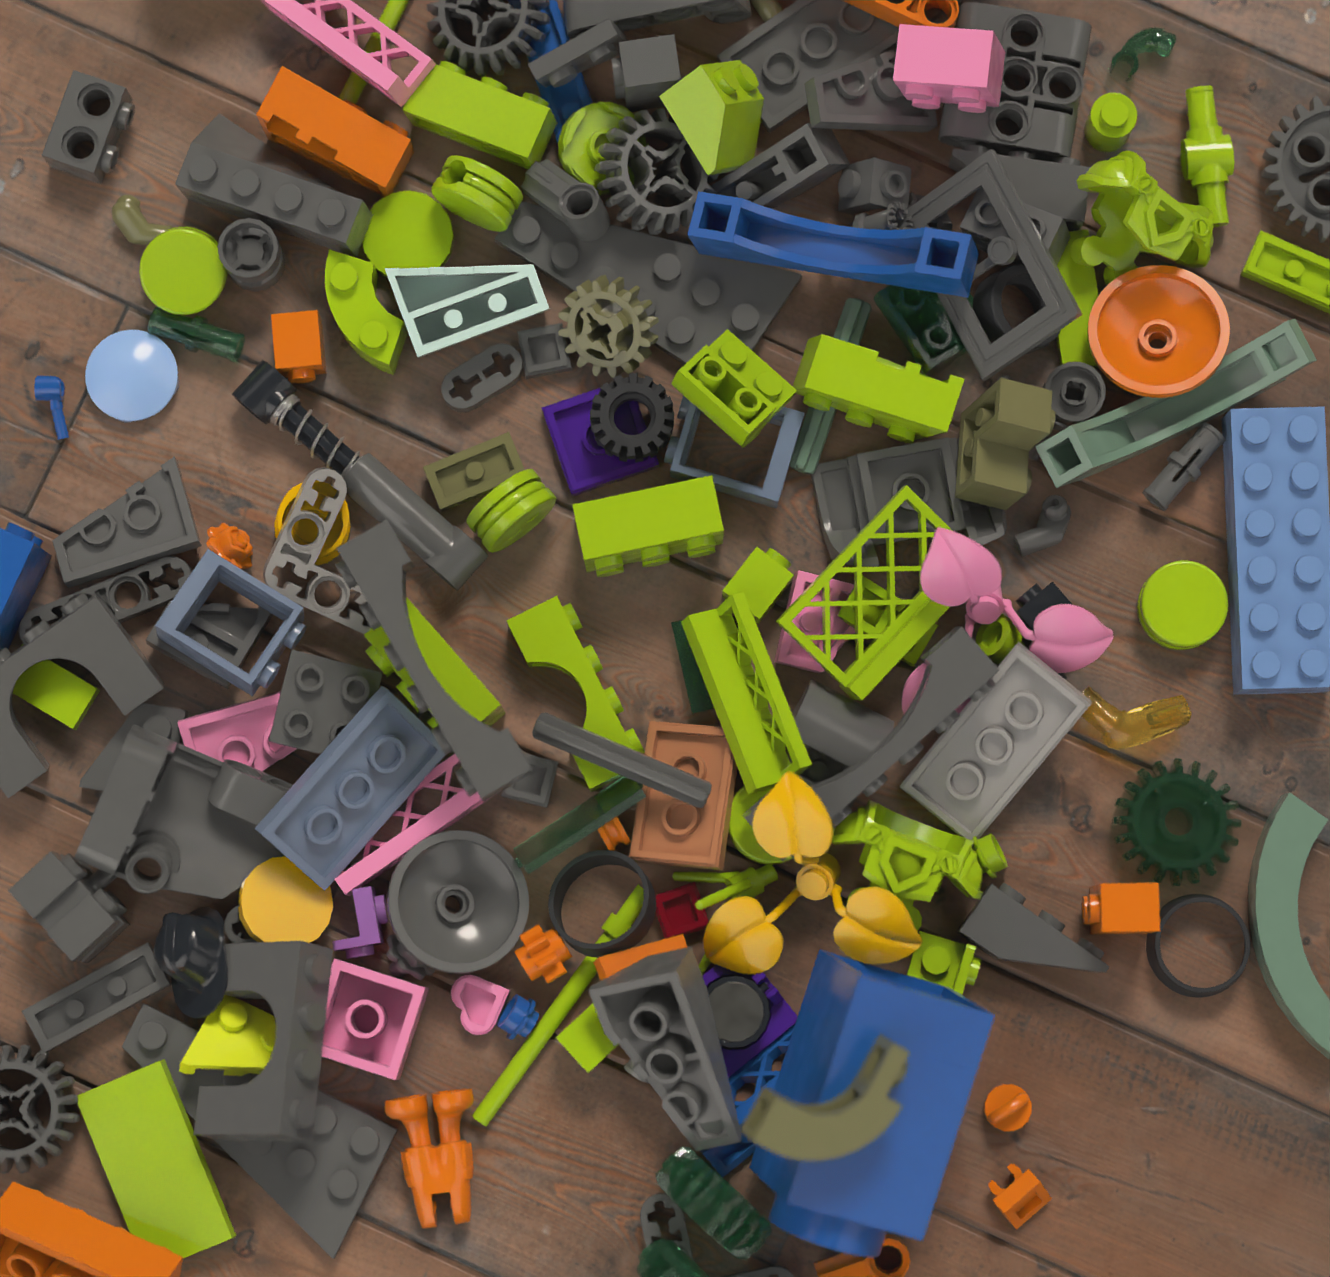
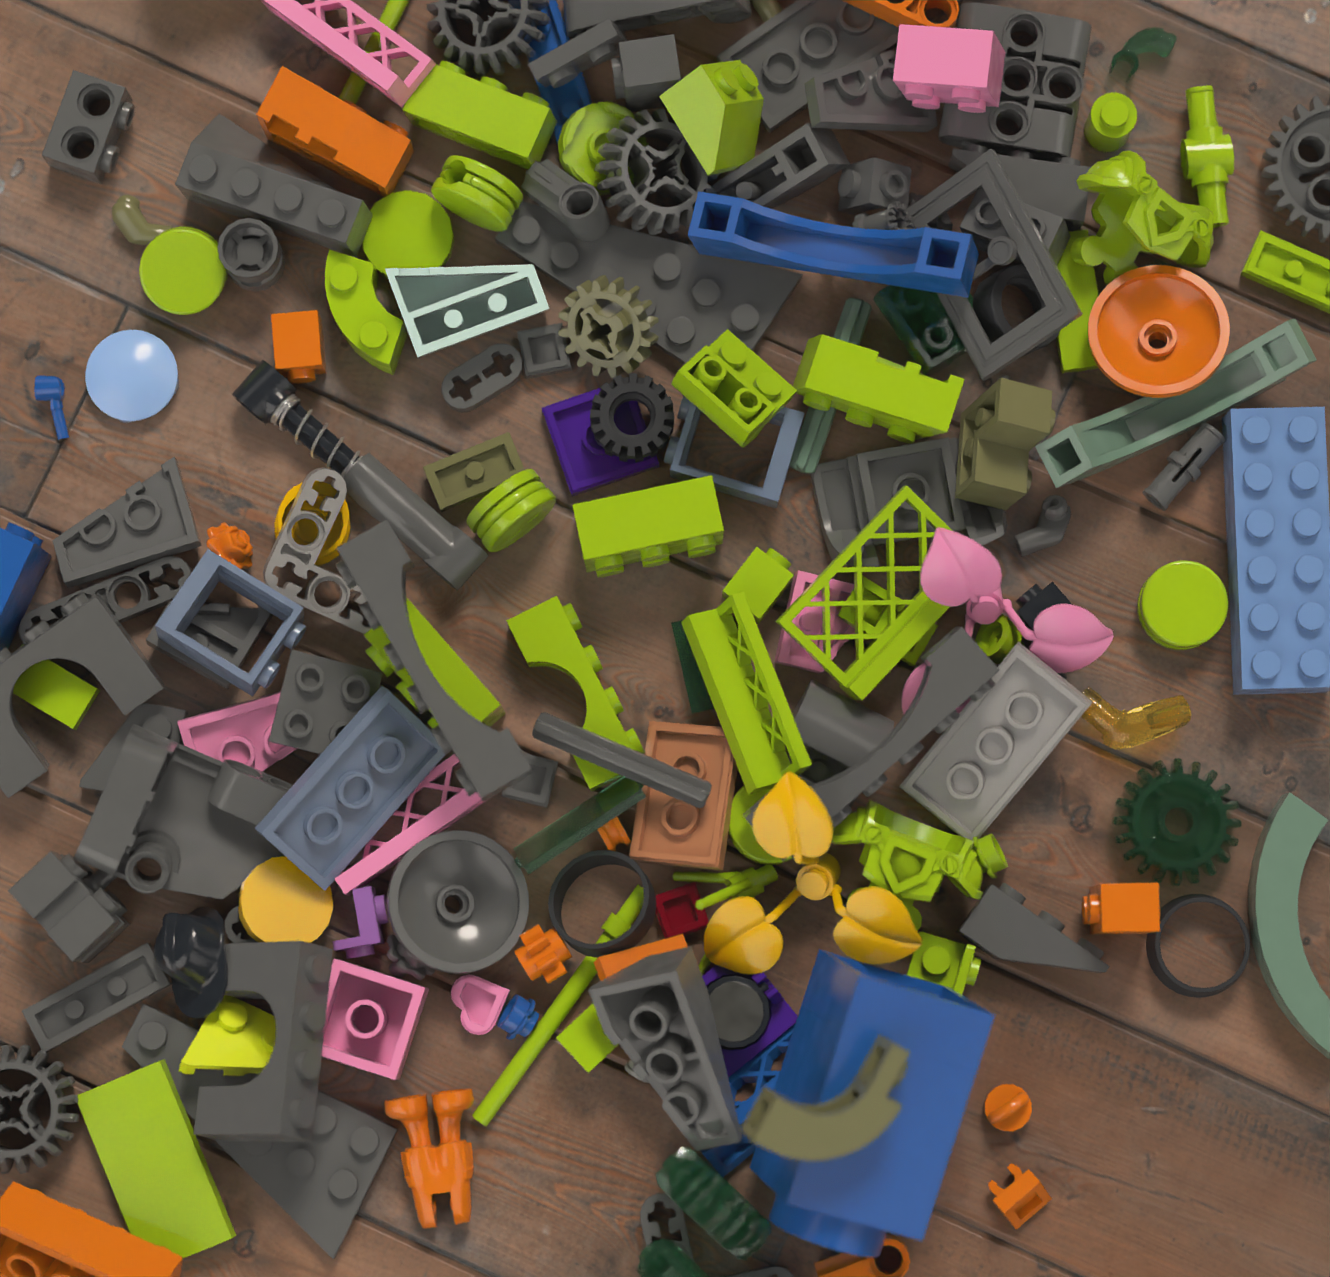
clear green pin [148,306,245,363] -> none
dark grey wheel [1042,362,1105,432] -> none

